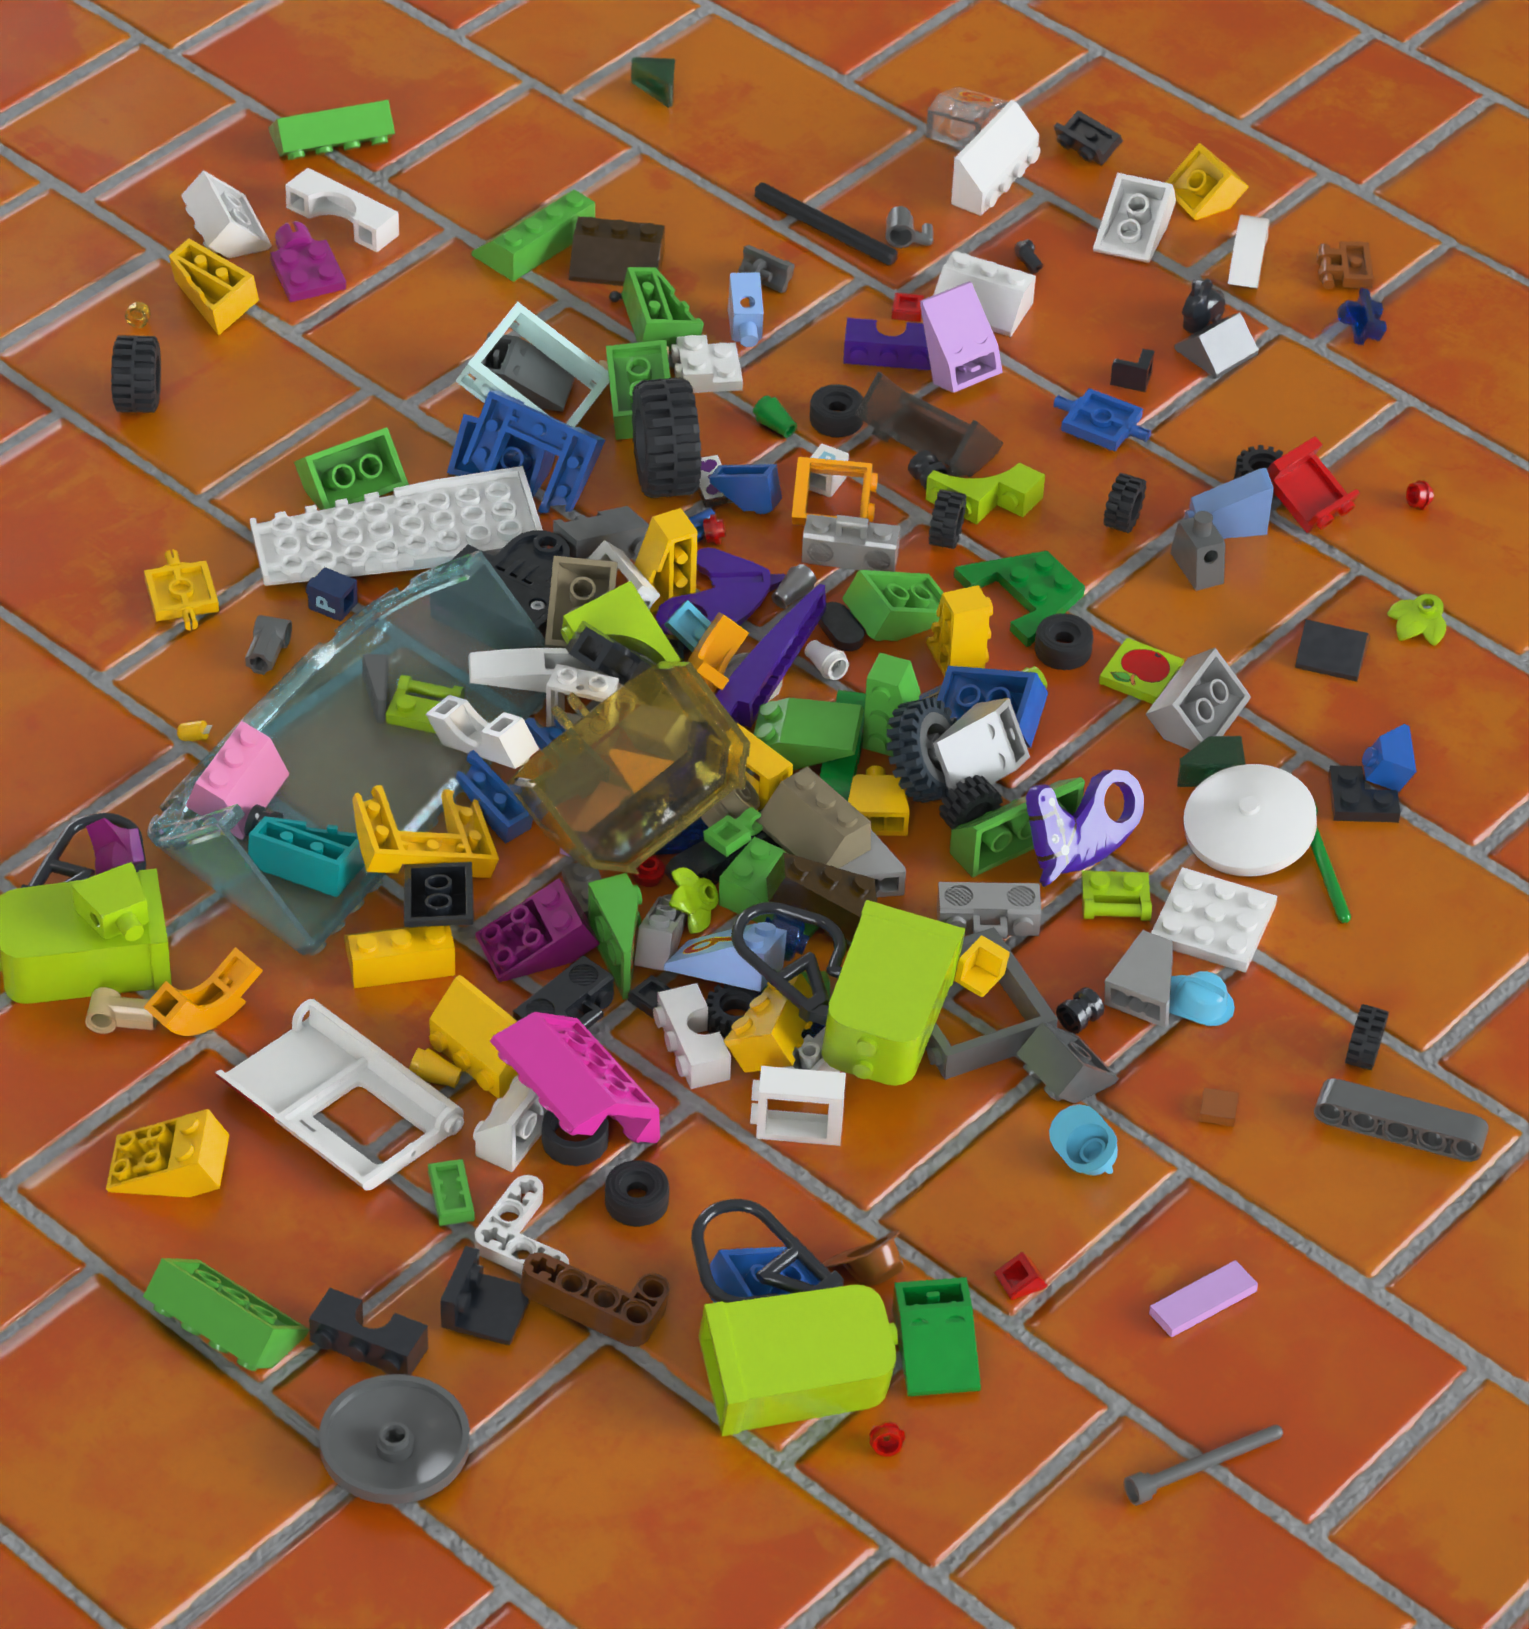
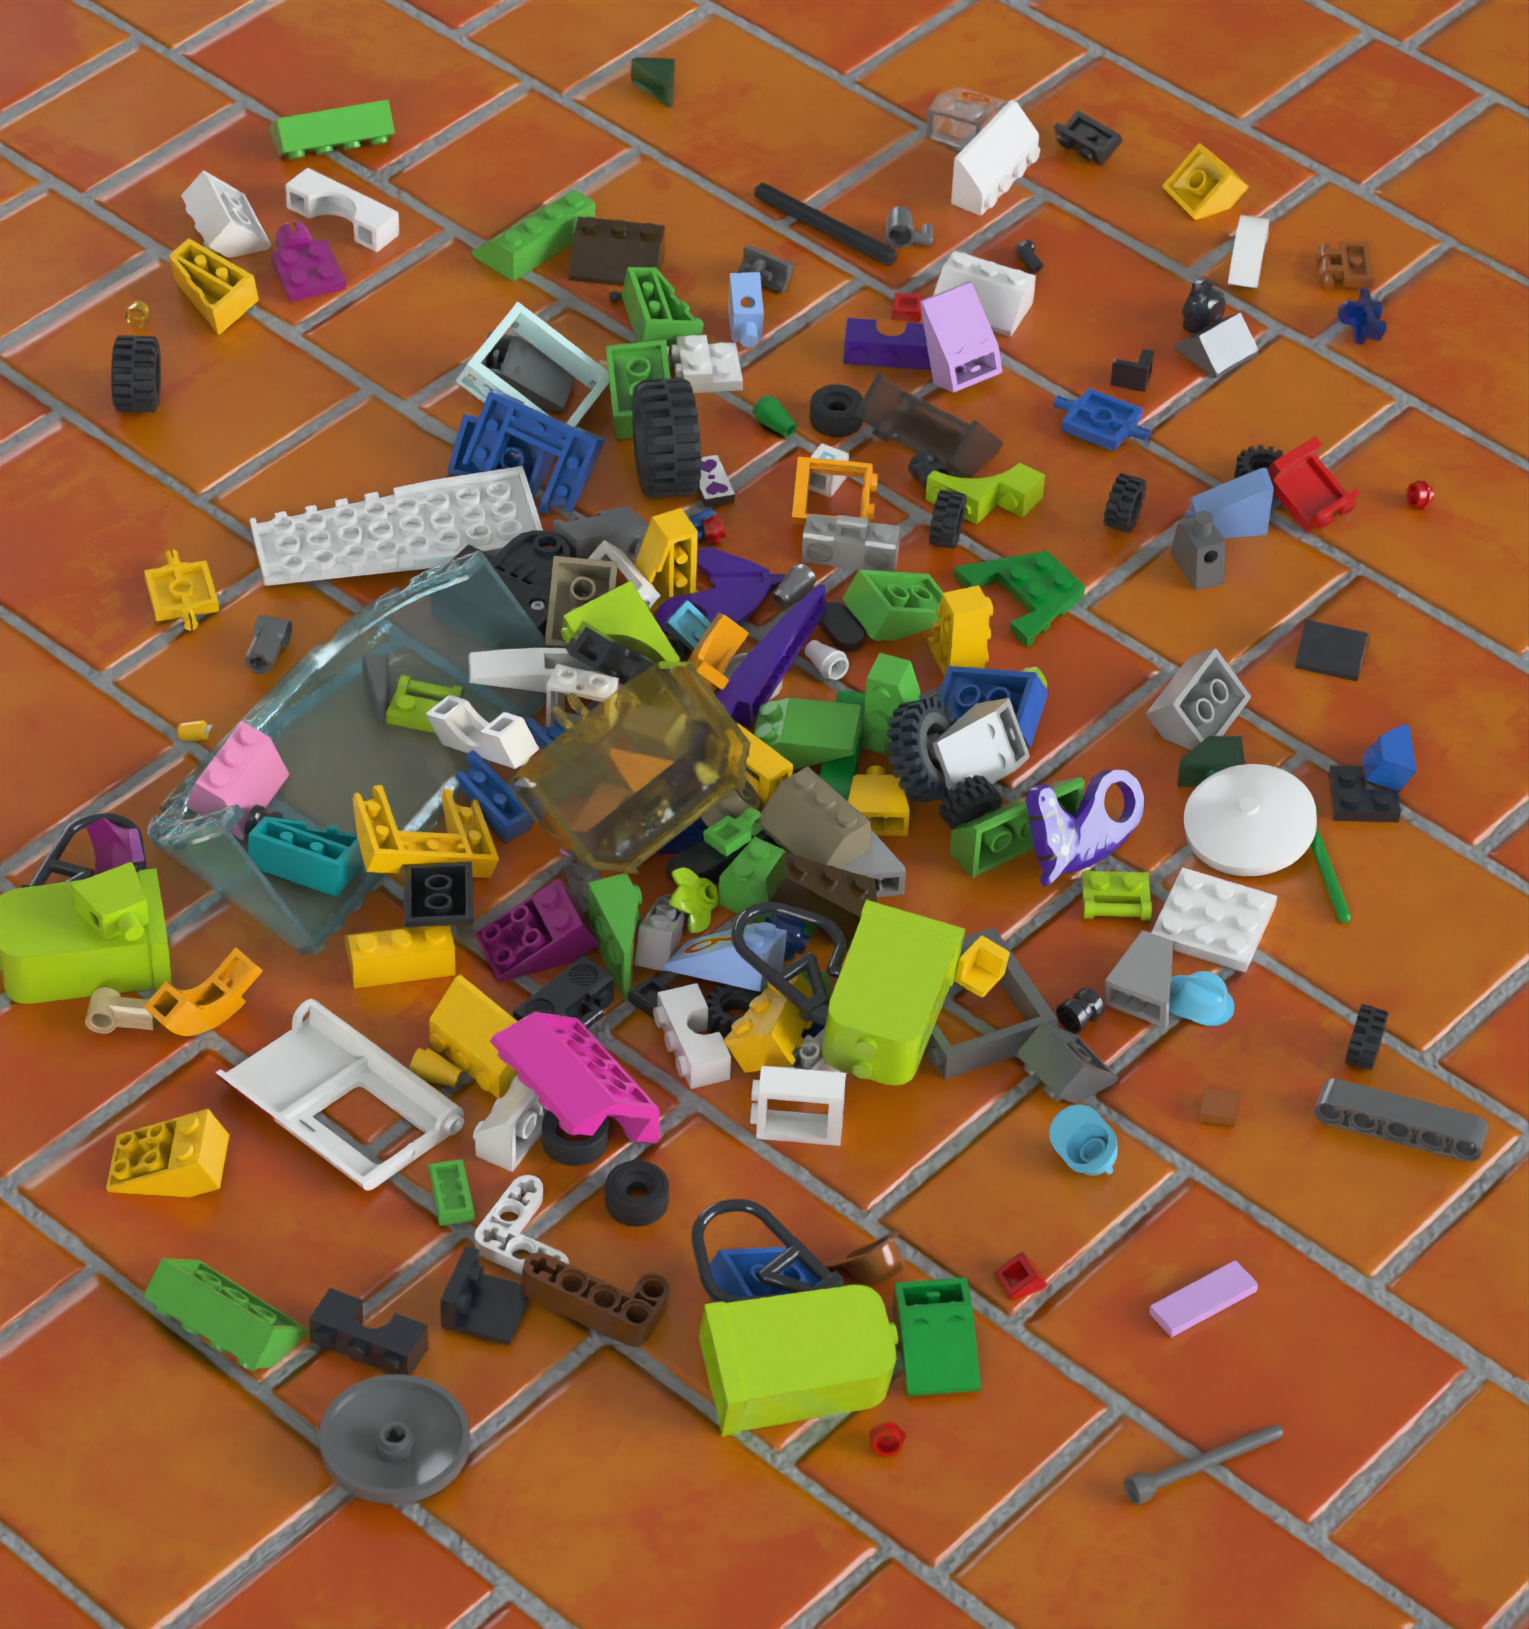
bright green slope [294,427,409,510] -> none
dark blue brick [306,567,358,622] -> none
red plate [632,856,665,887] -> none
blue slope [709,464,782,514] -> none
light grey piece [937,882,1041,939] -> none
black tyre [1035,613,1093,670] -> none
white slope [1093,173,1176,263] -> none
tile [1099,638,1184,704] -> none
lime plate [1387,594,1447,646] -> none

